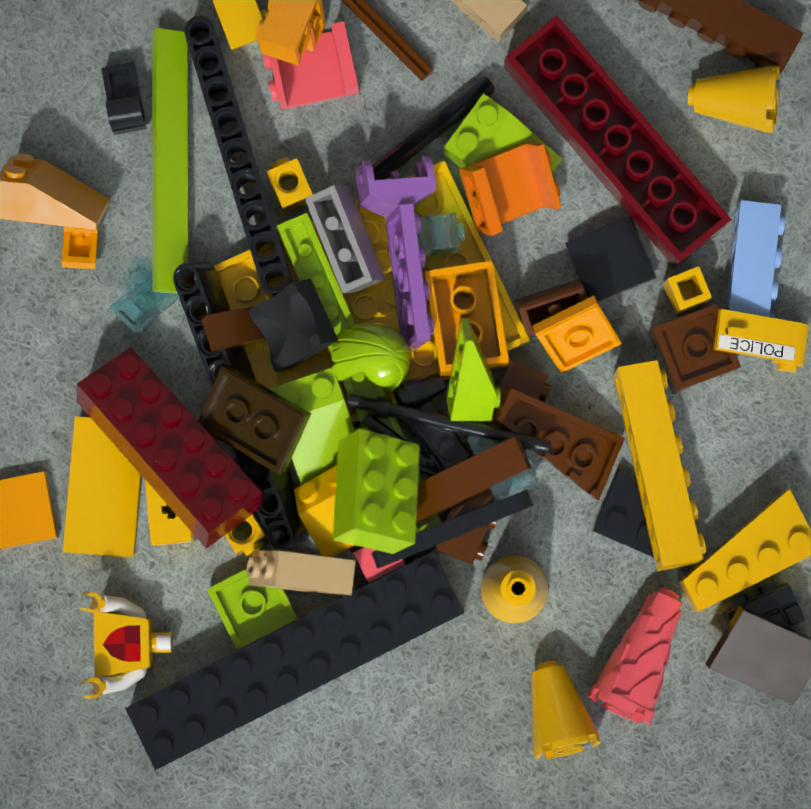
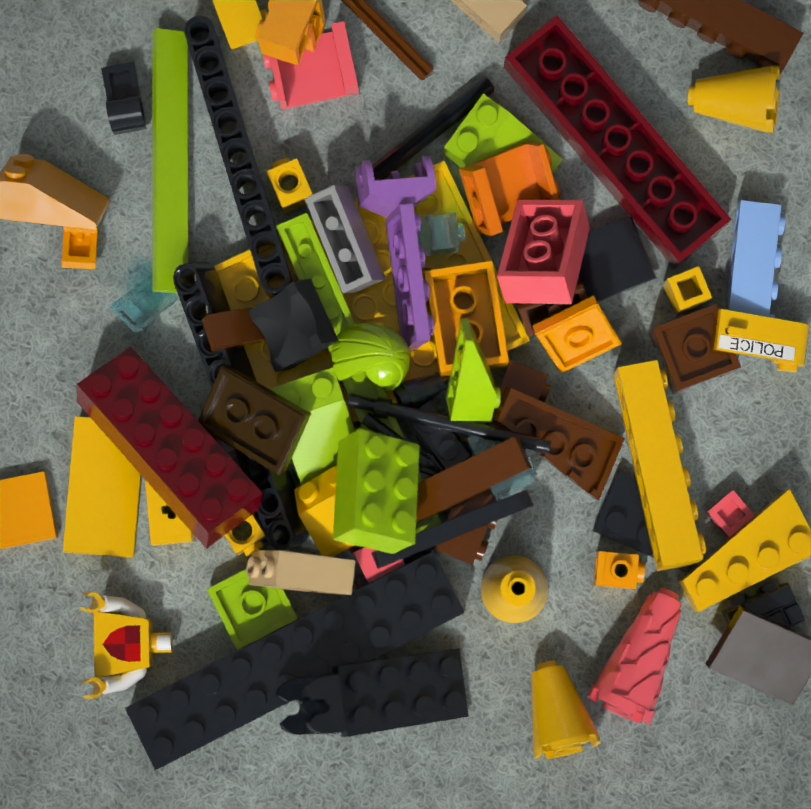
none -> black hinge [276,648,469,737]
none -> coral brick [497,200,590,304]
none -> light orange brick [593,551,645,589]
none -> coral plate [706,490,755,538]

